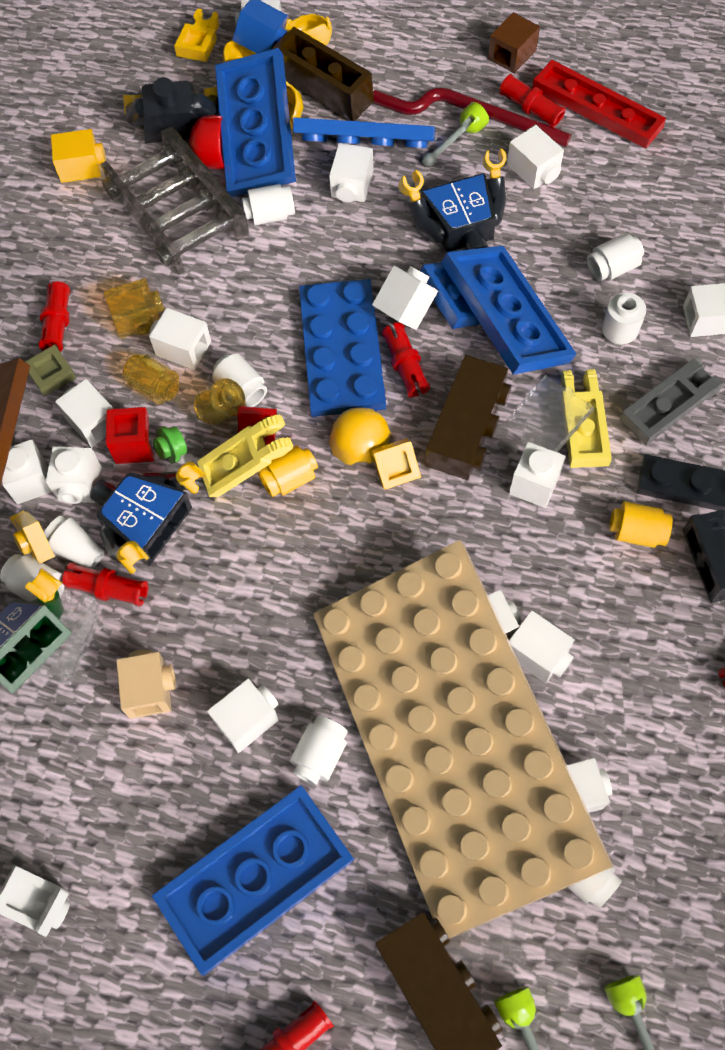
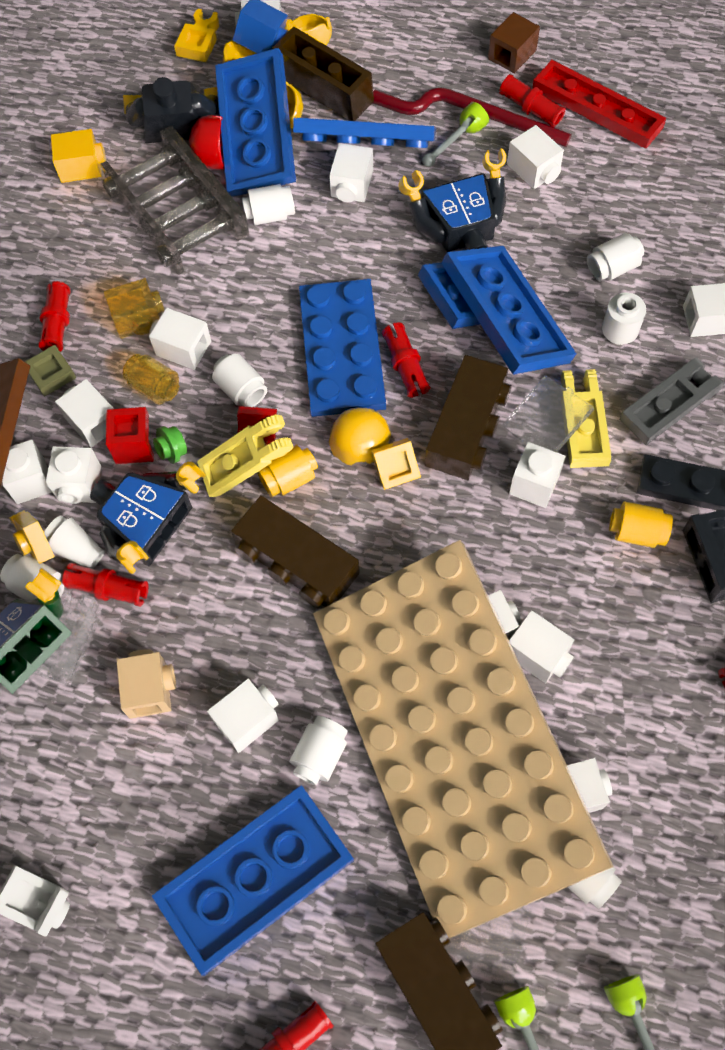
clear yellow brick [194,378,245,425] -> none
white brick [372,266,438,330] -> none
none -> dark brown brick [231,495,360,608]

